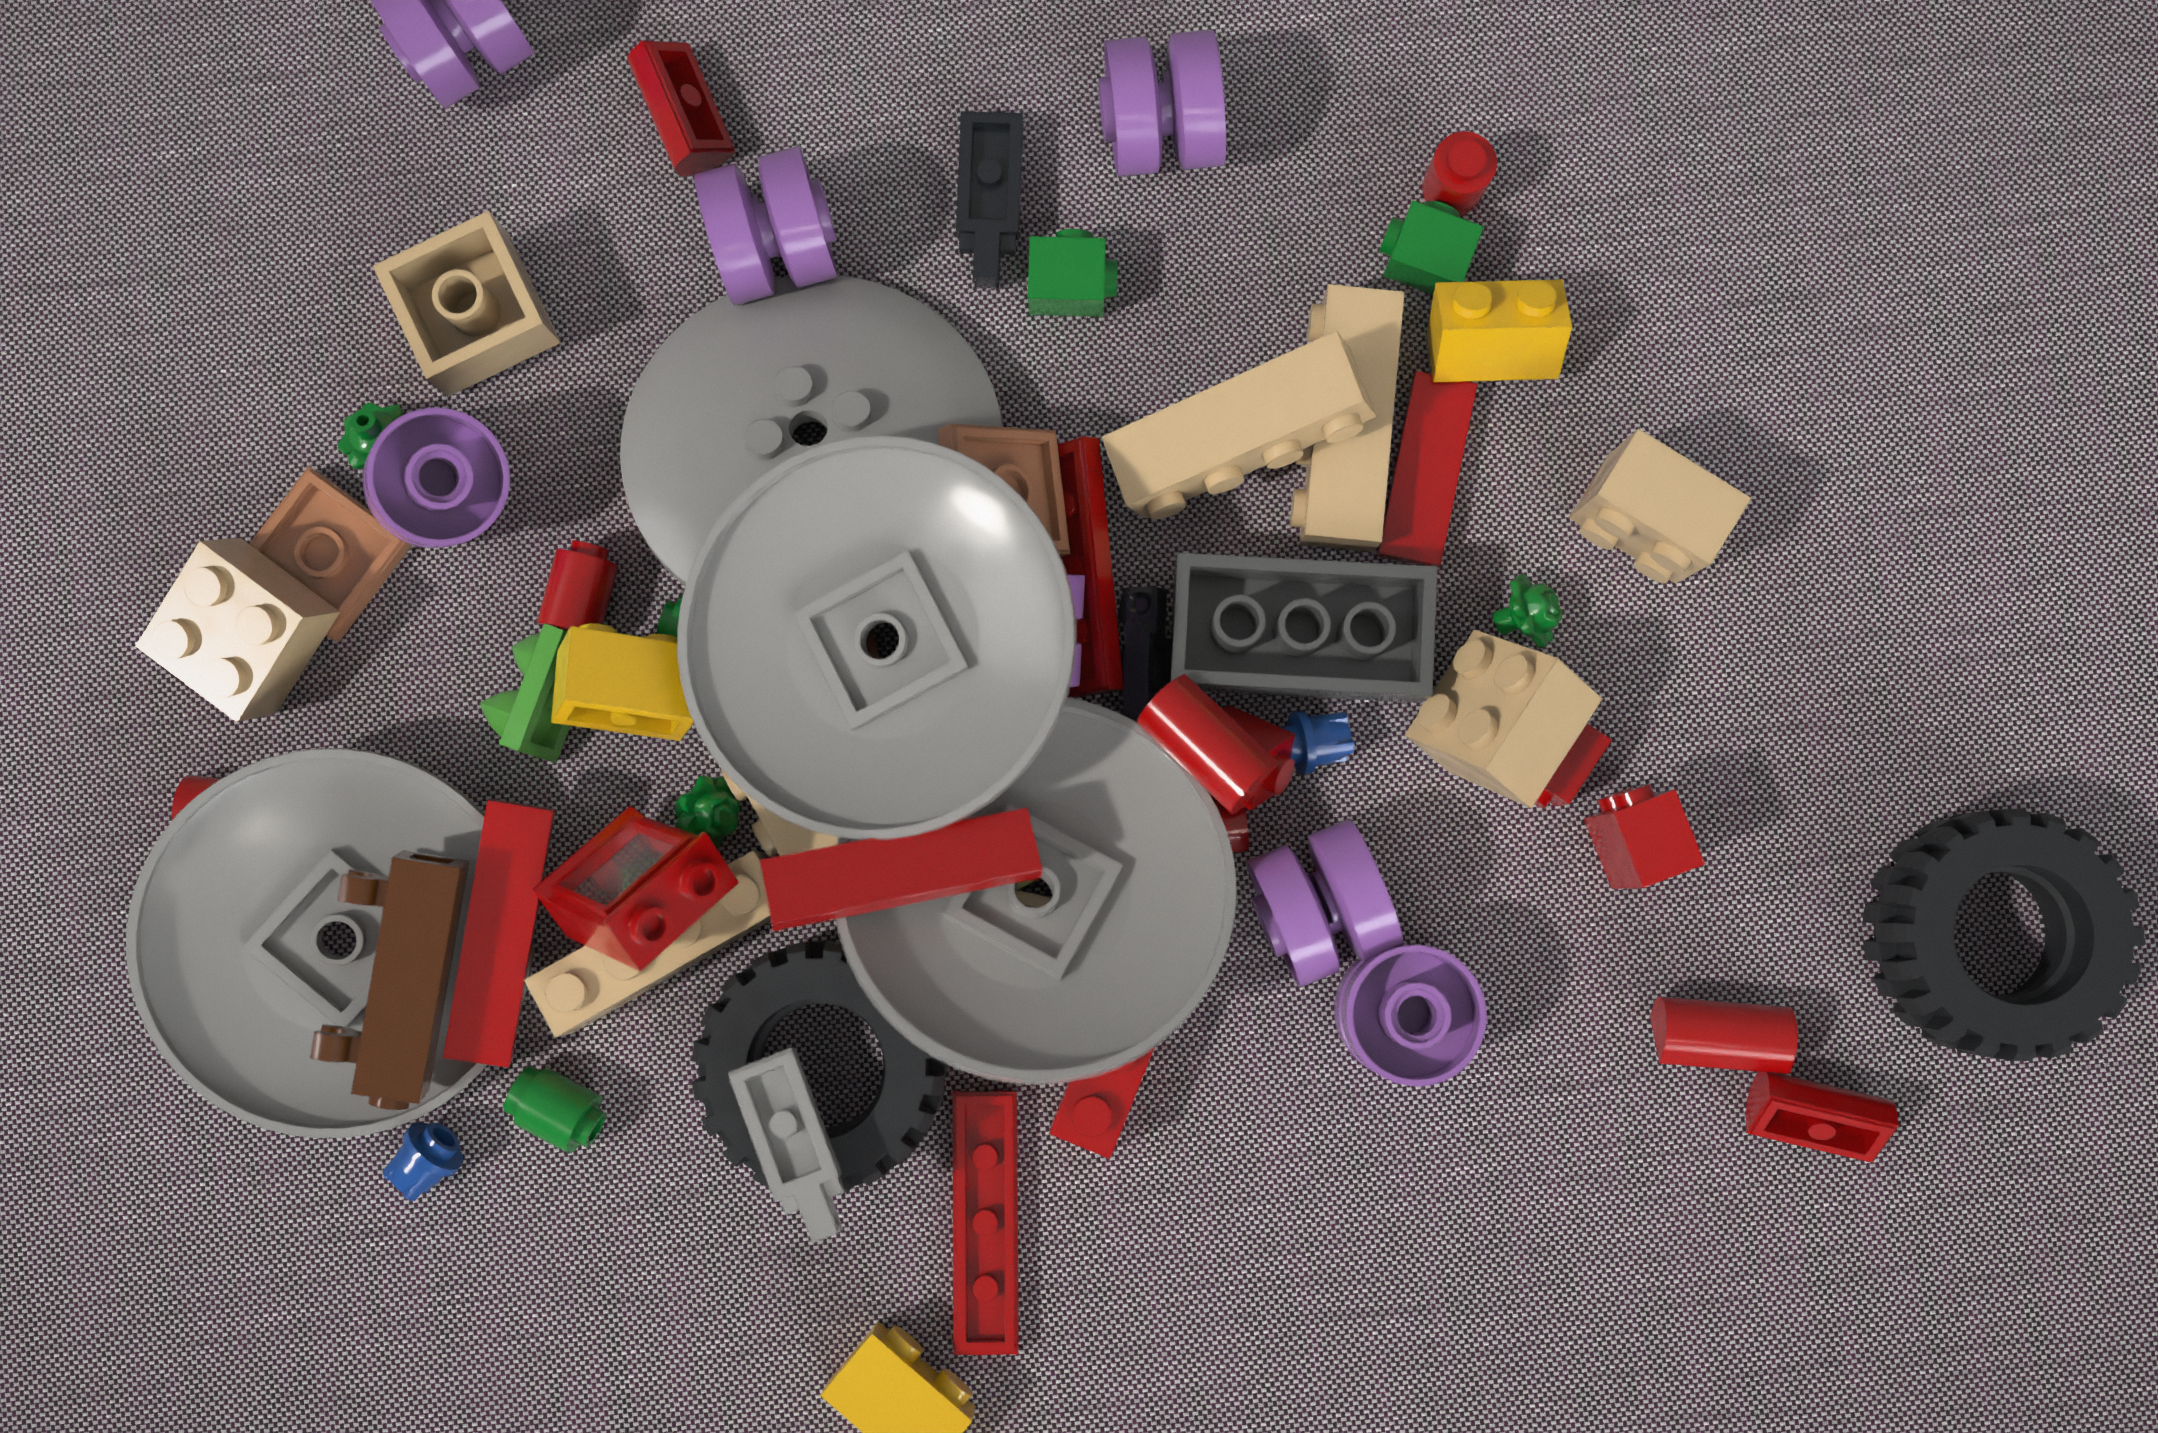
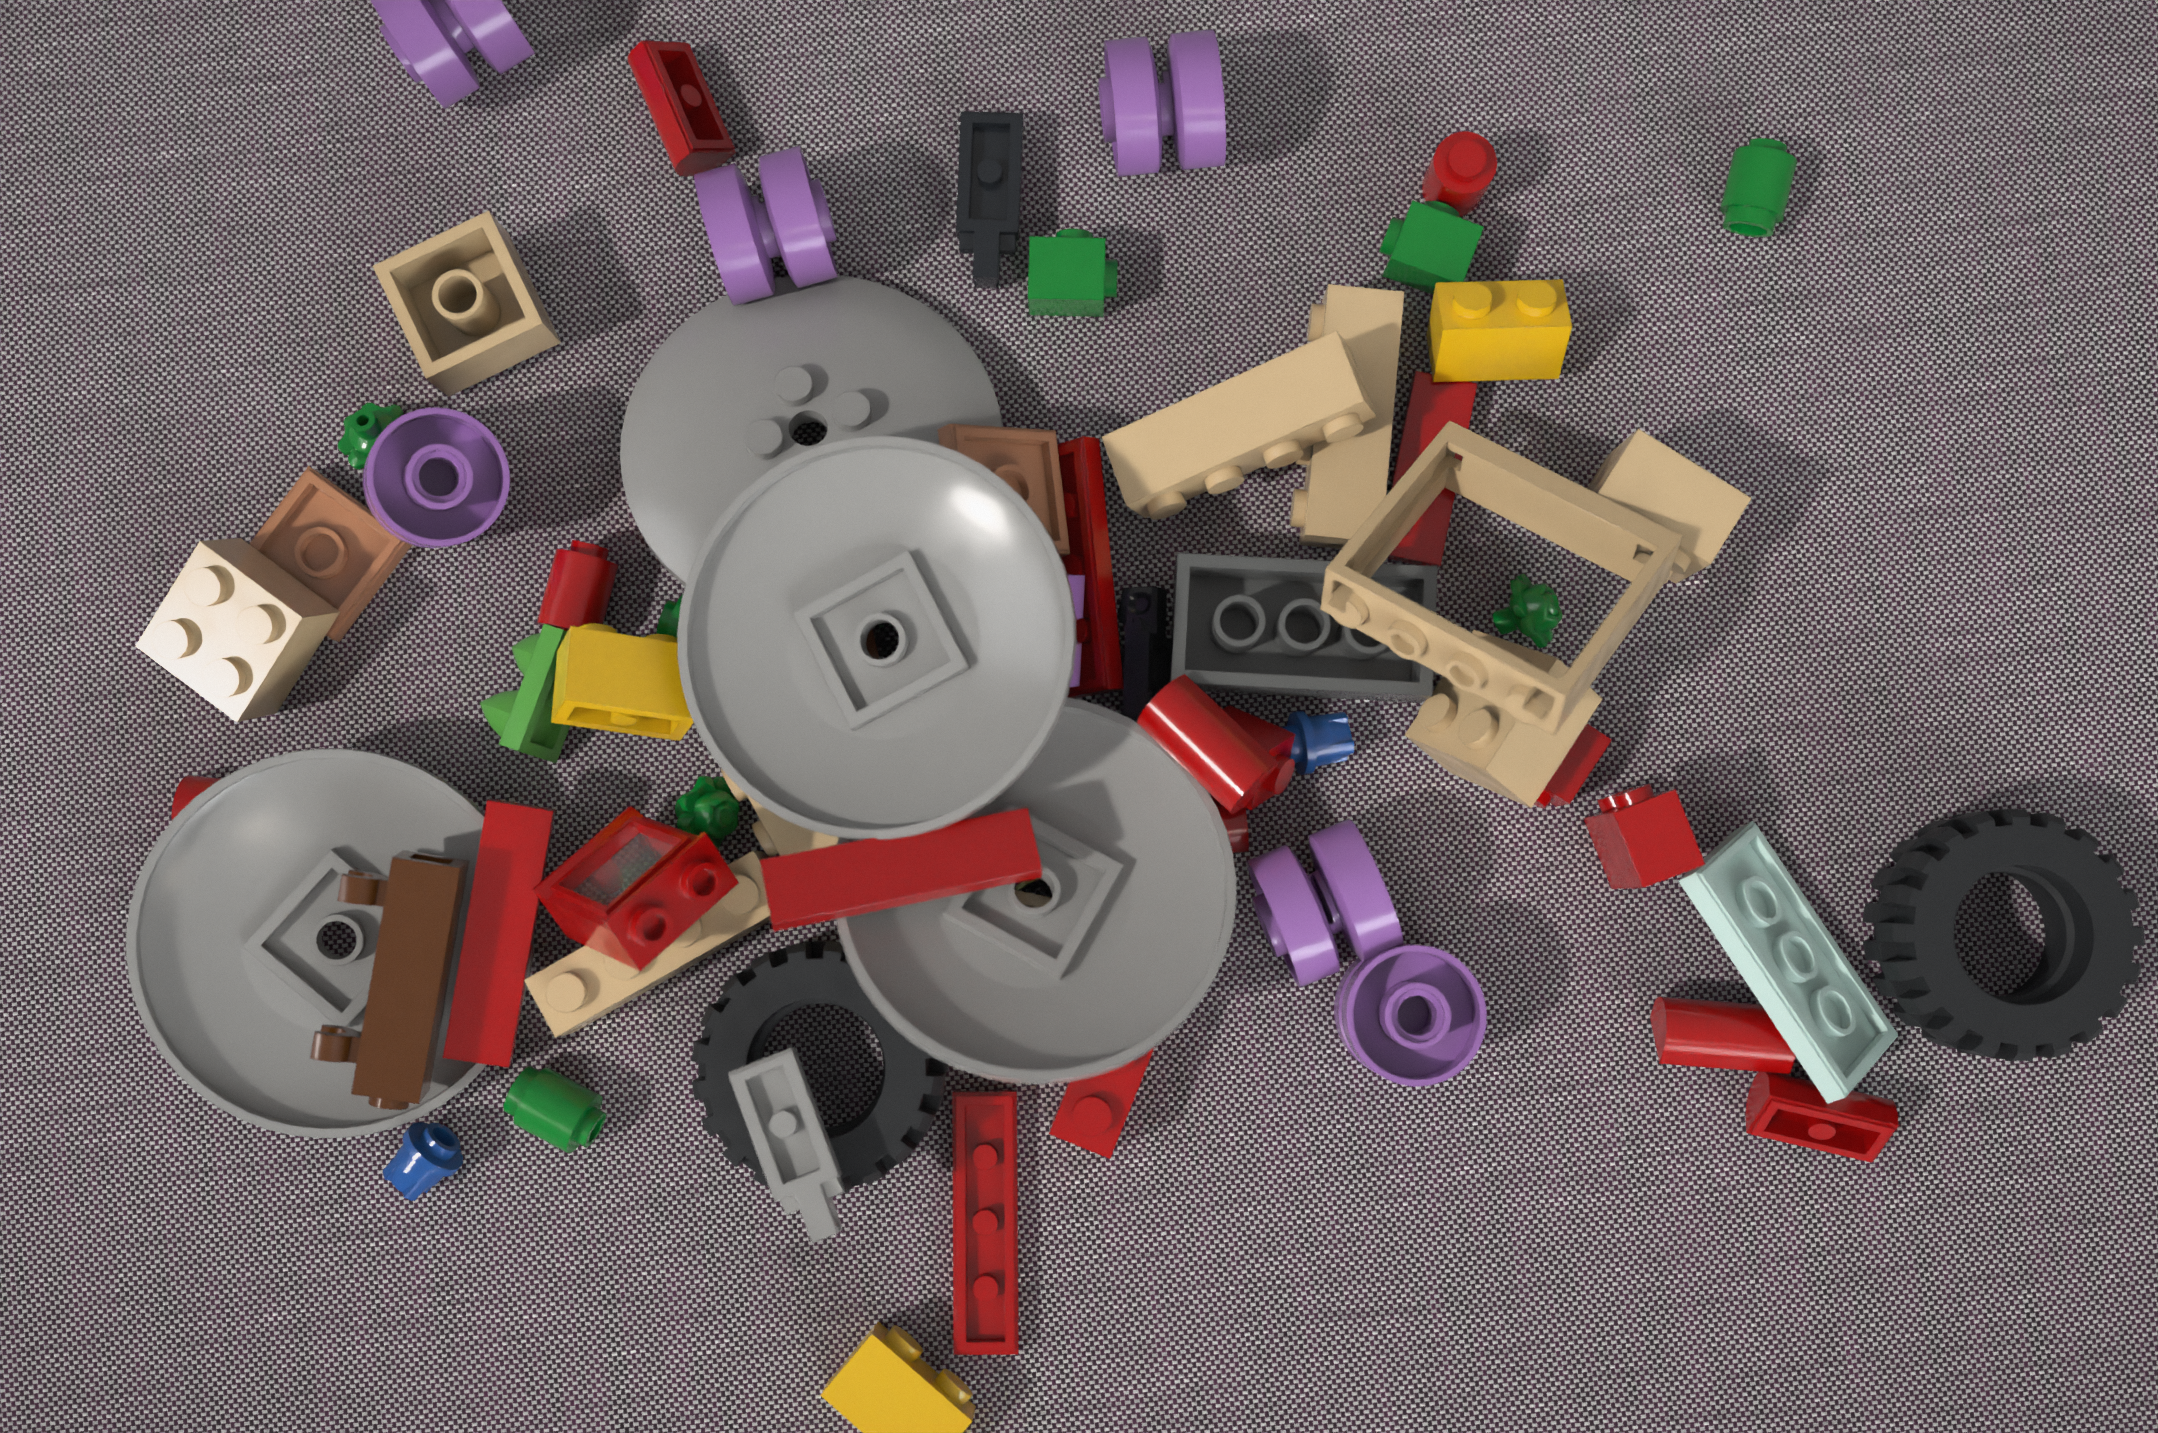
none -> tan window [1320,420,1682,736]
none -> light aqua tile [1678,821,1898,1104]
none -> green brick [1720,138,1797,237]

